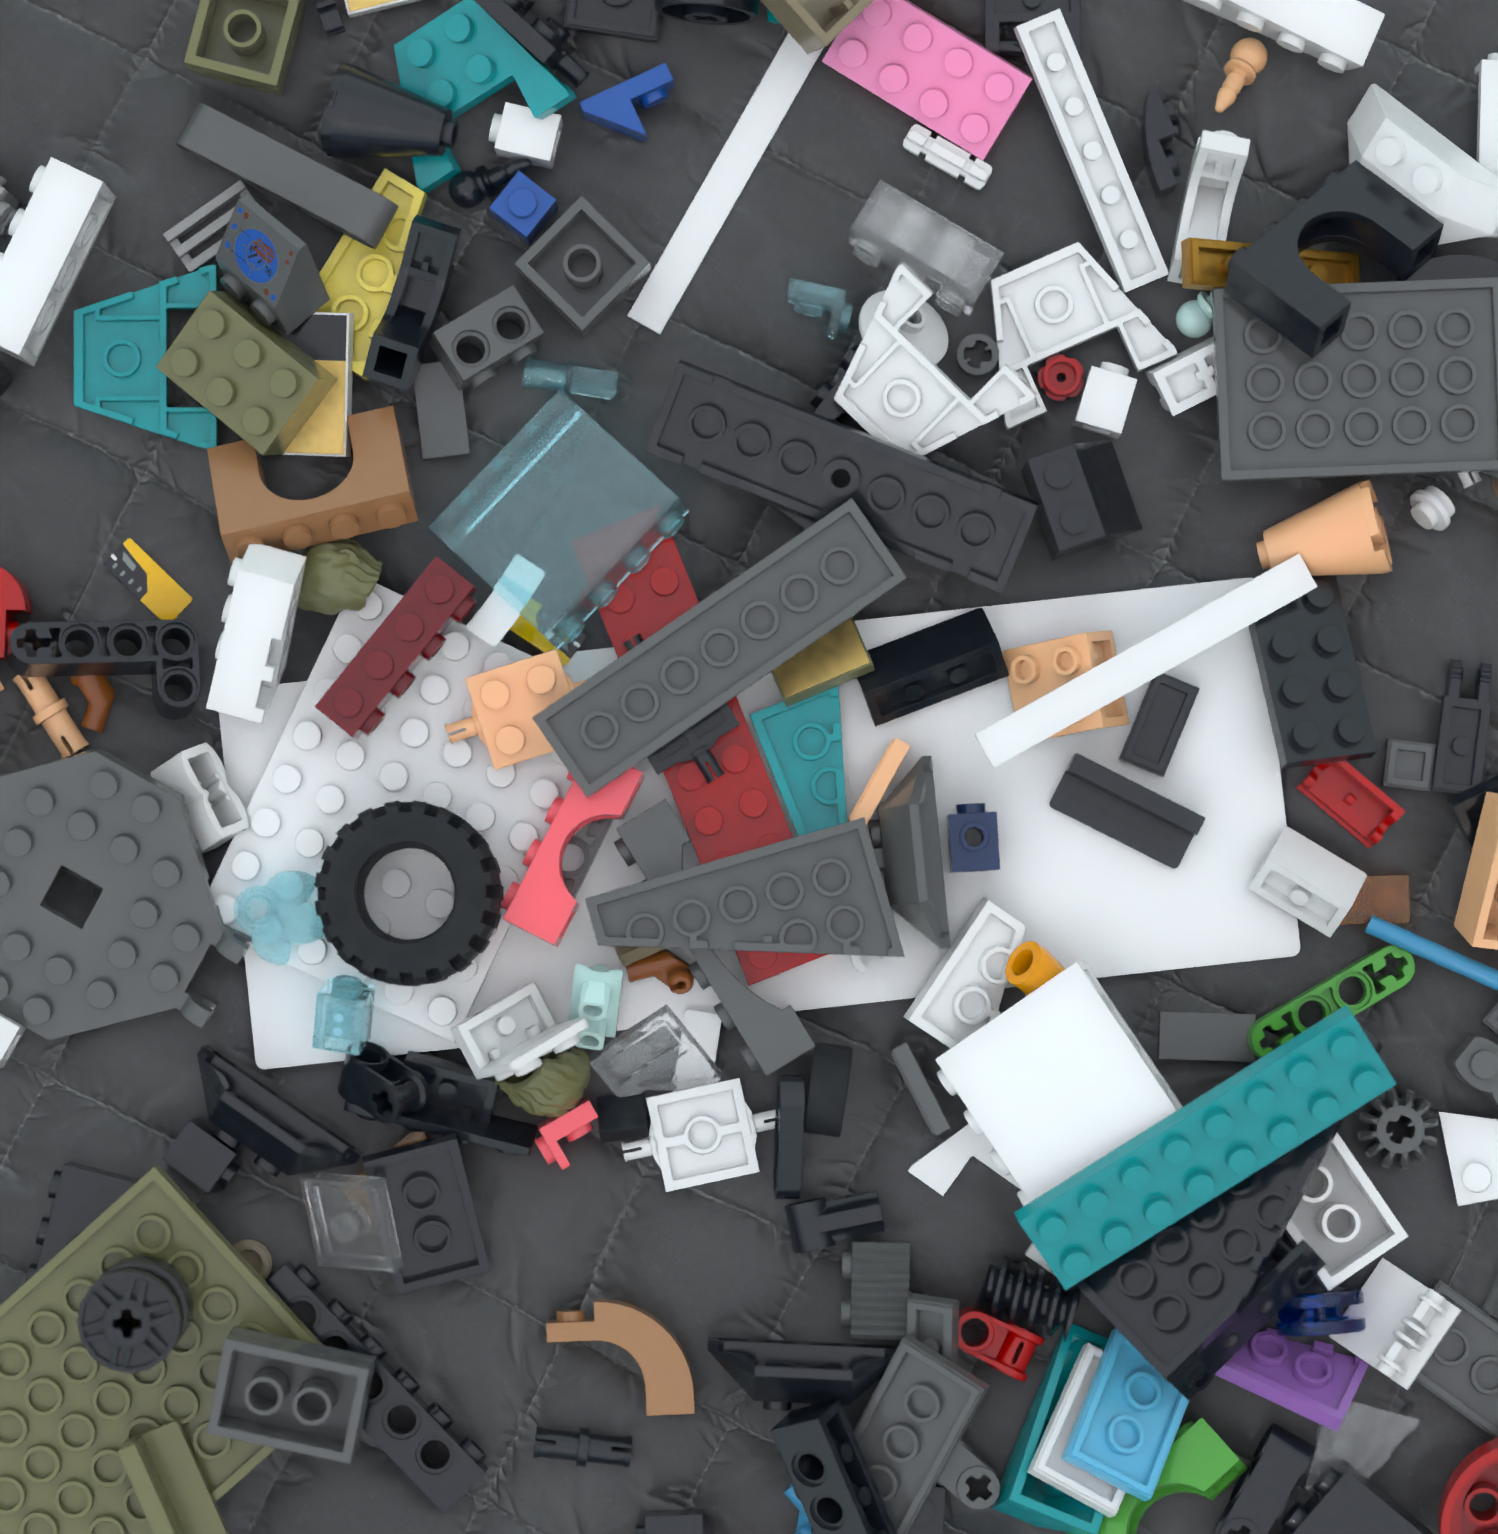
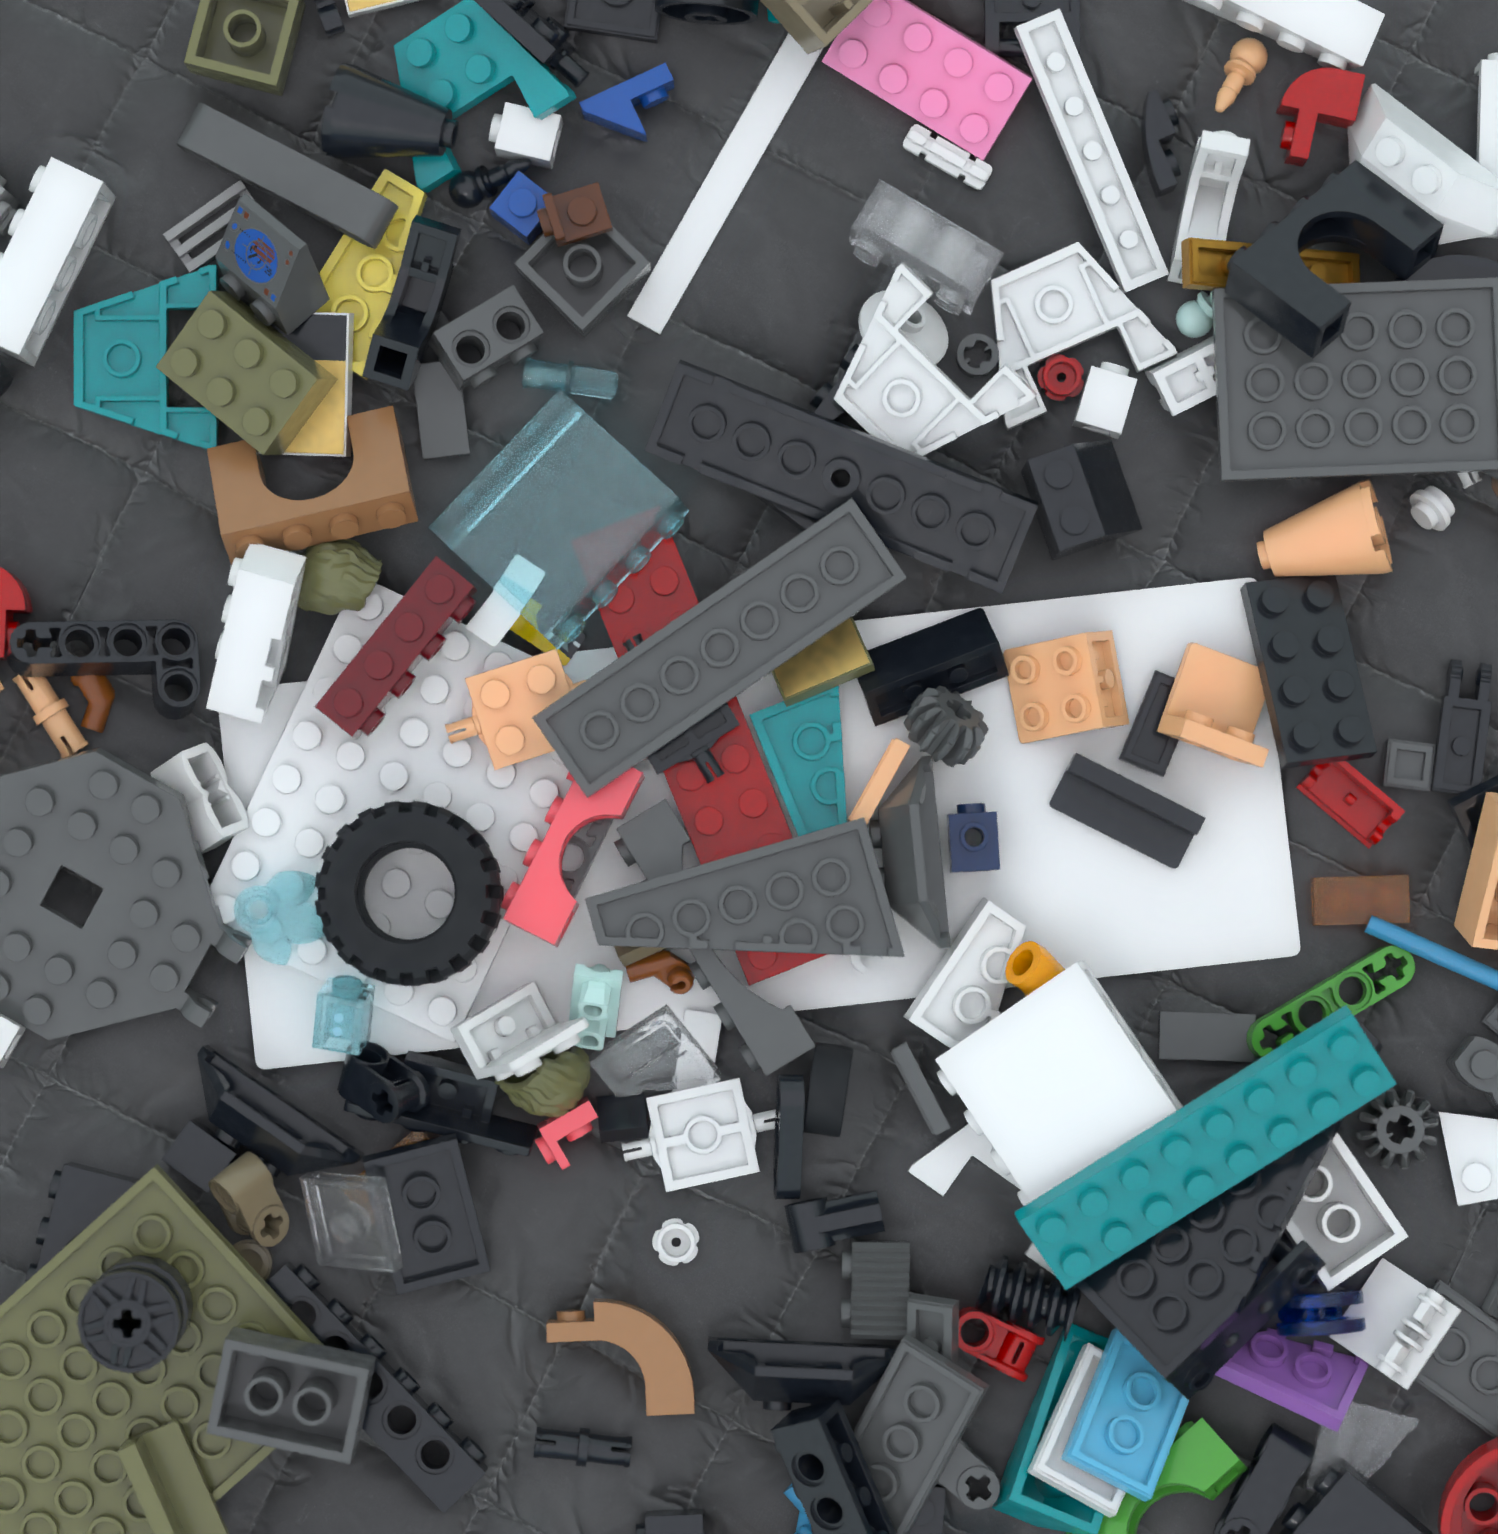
yellow sticker [104,538,192,620] -> none
clear light blue bracket [786,278,853,341] -> none
white piece [974,554,1318,768] -> none
white panel [1248,826,1367,938] -> none
none -> dark tan piece [209,1151,290,1247]
none -> reddish brown bracket [536,182,613,247]
none -> white plate [652,1218,699,1266]
none -> dark grey gear [903,685,989,767]
none -> light nougat bracket [1157,642,1269,768]
none -> red brick [1276,68,1365,167]

